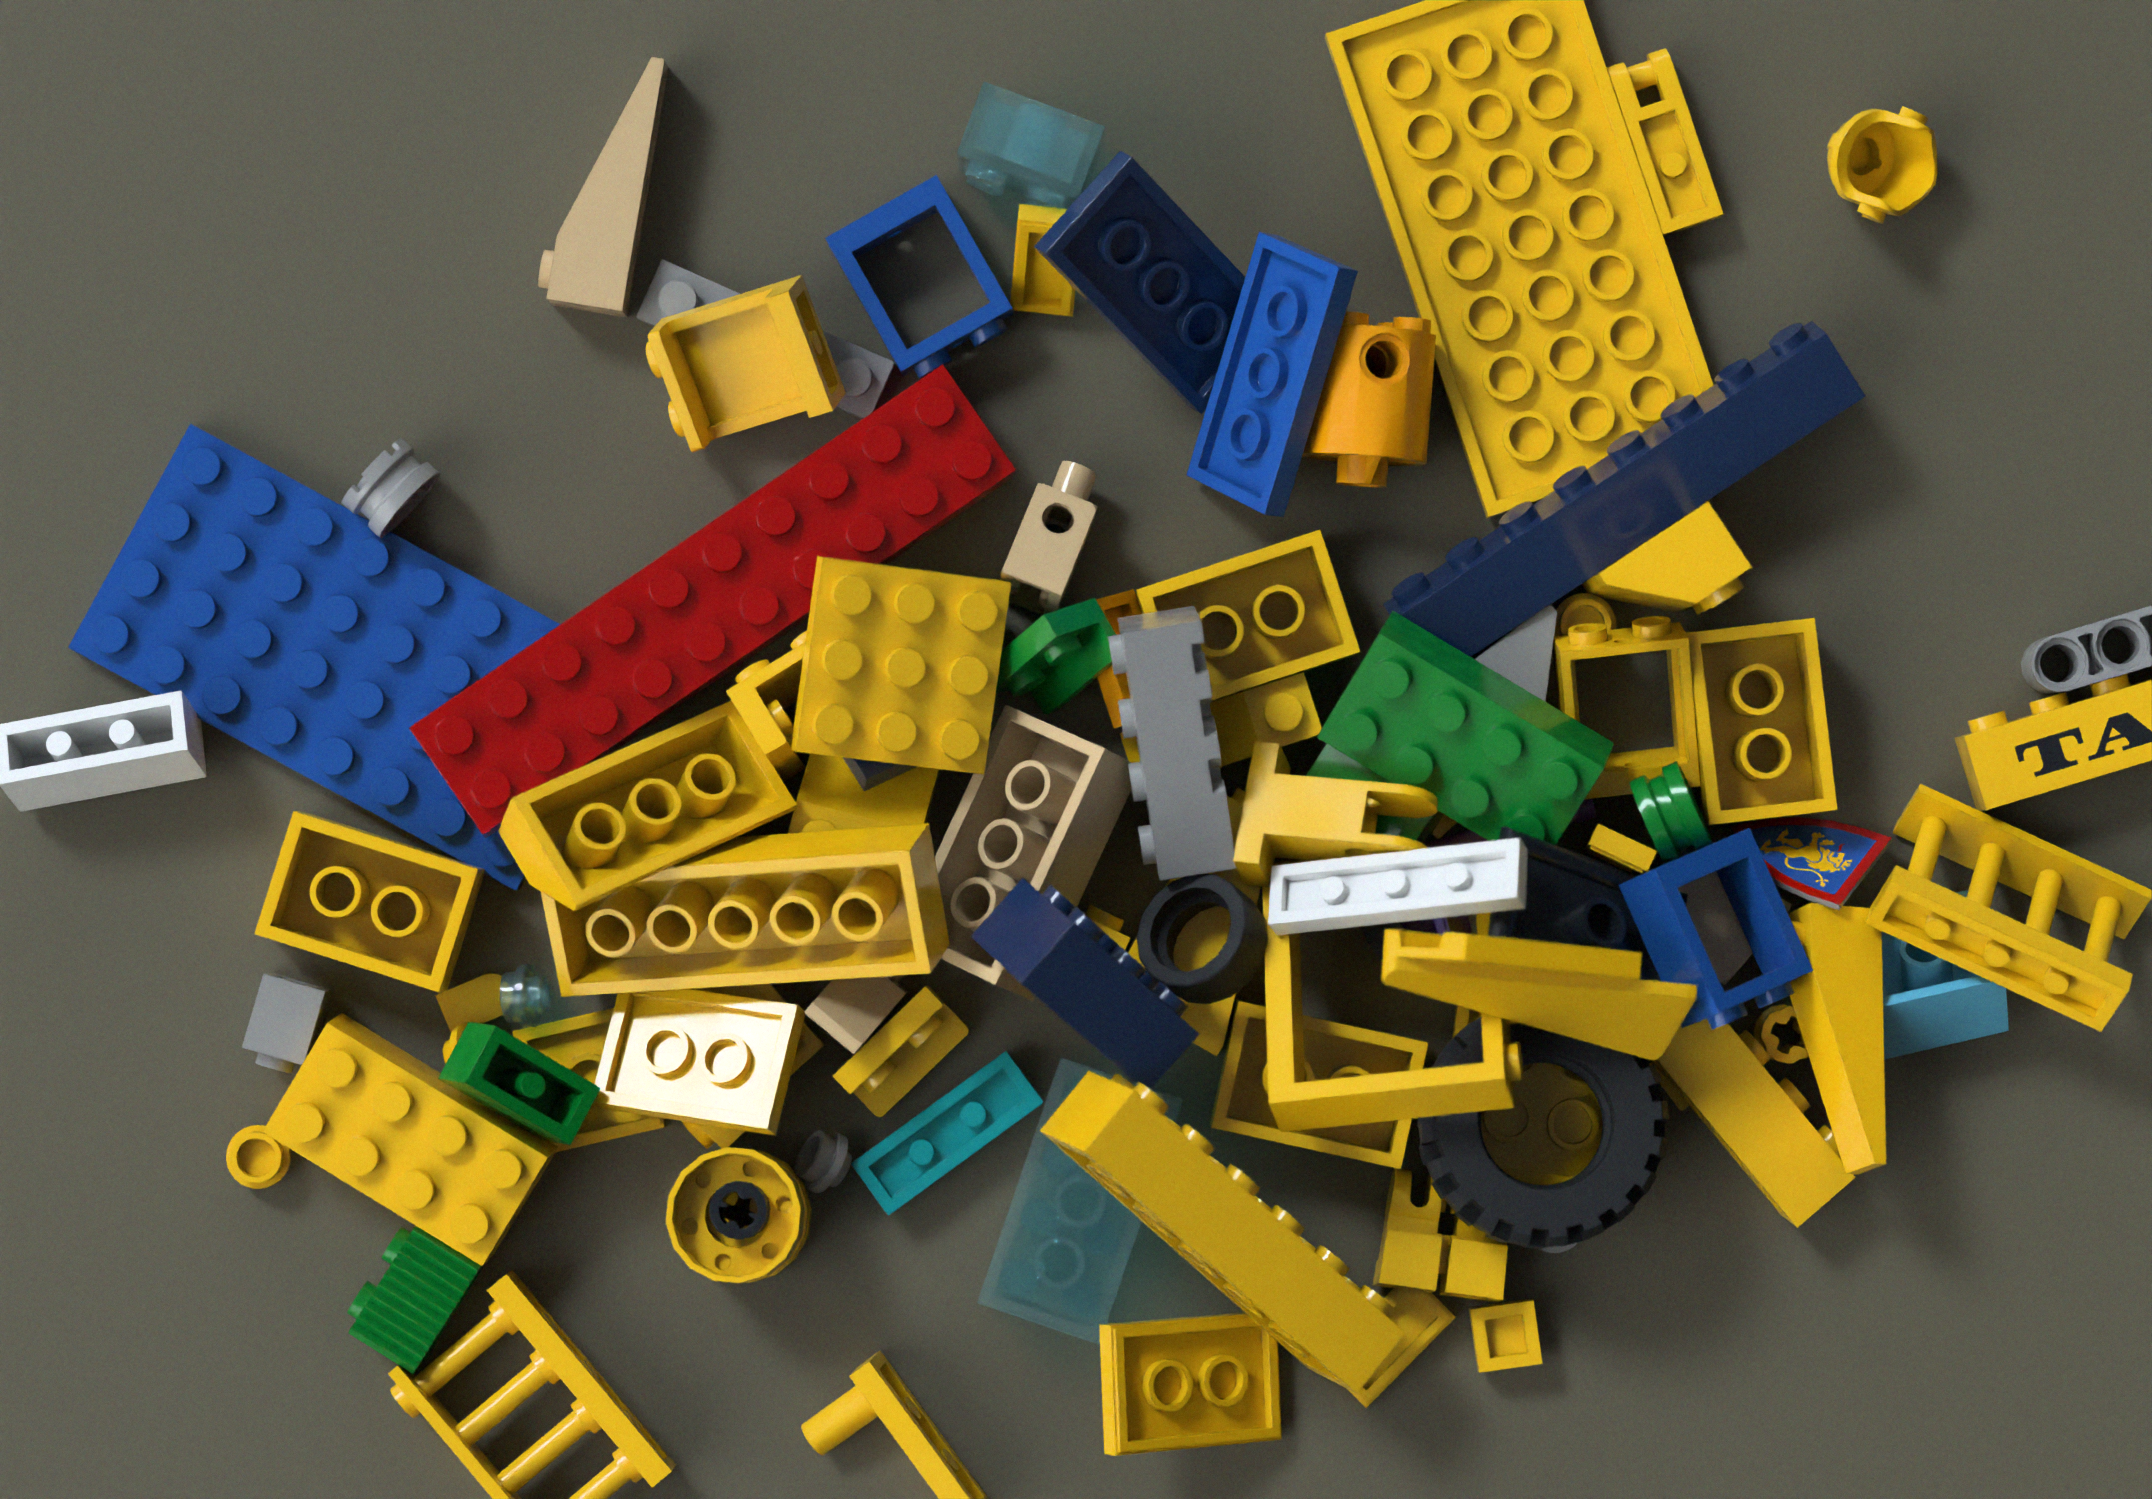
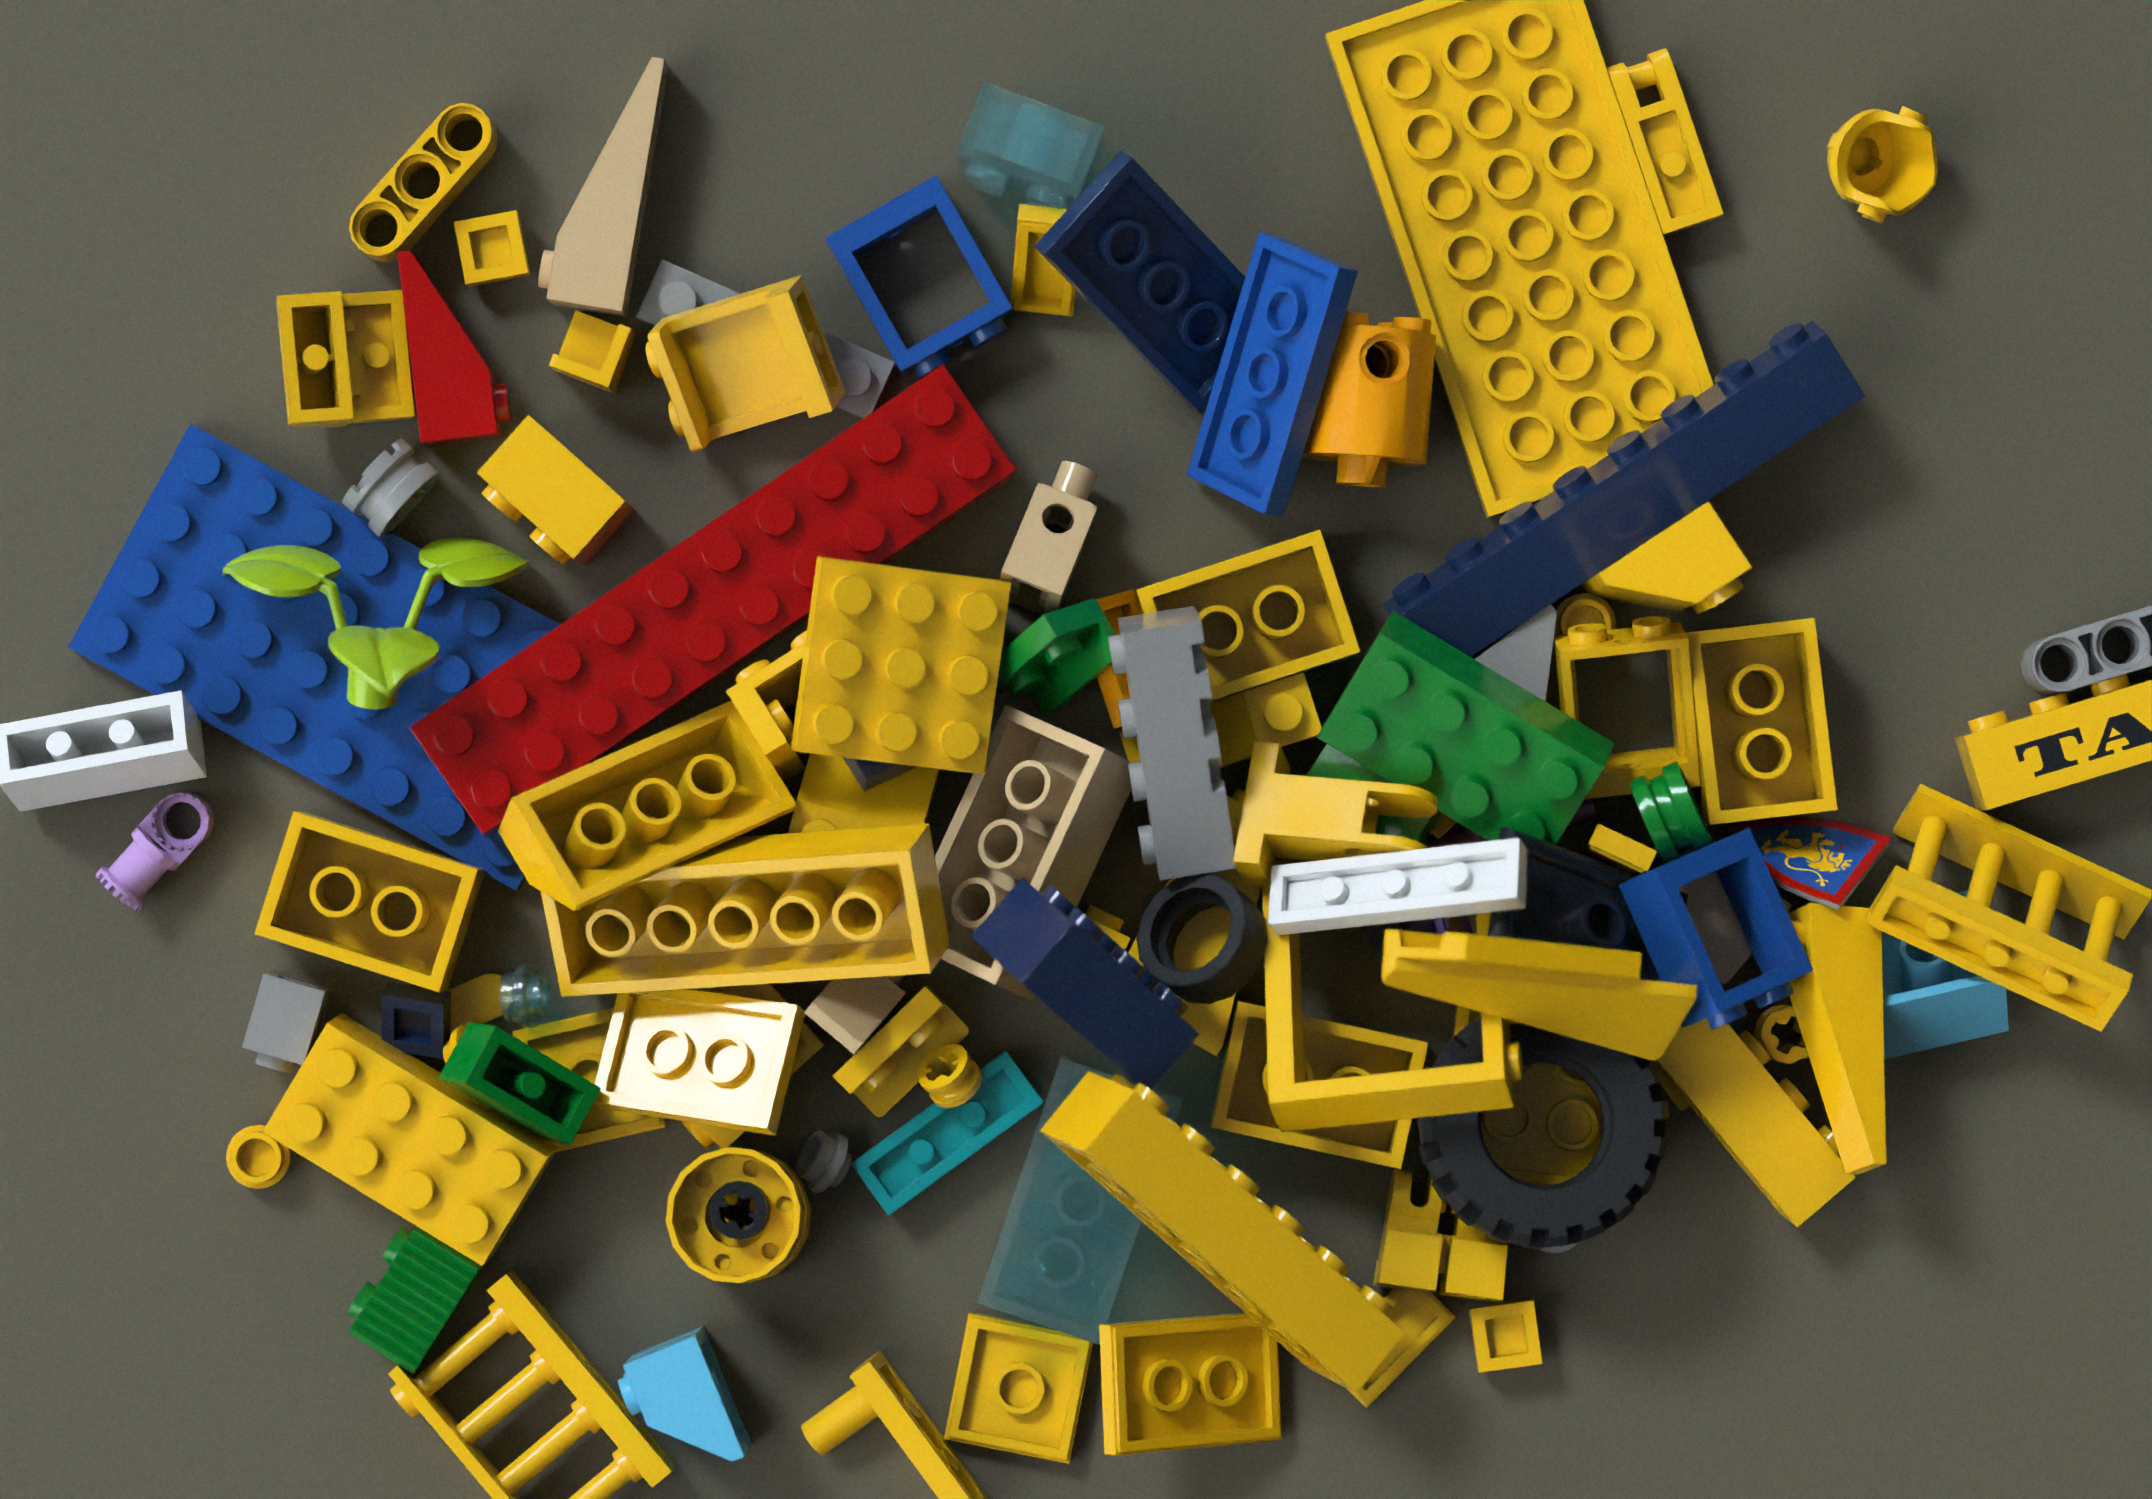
none -> lavender connector [95,792,215,912]
none -> lime plant [222,537,529,709]
none -> yellow brick [276,290,415,428]
none -> yellow beam [349,103,498,263]
none -> dark blue plate [381,982,451,1059]
none -> red slope [397,250,512,447]
none -> yellow plate [454,210,530,287]
none -> yellow brick [477,415,635,566]
none -> yellow panel [549,310,637,394]
none -> medium azure slope [618,1326,752,1462]
none -> yellow bush [917,1043,983,1109]
none -> yellow tile [944,1312,1094,1464]

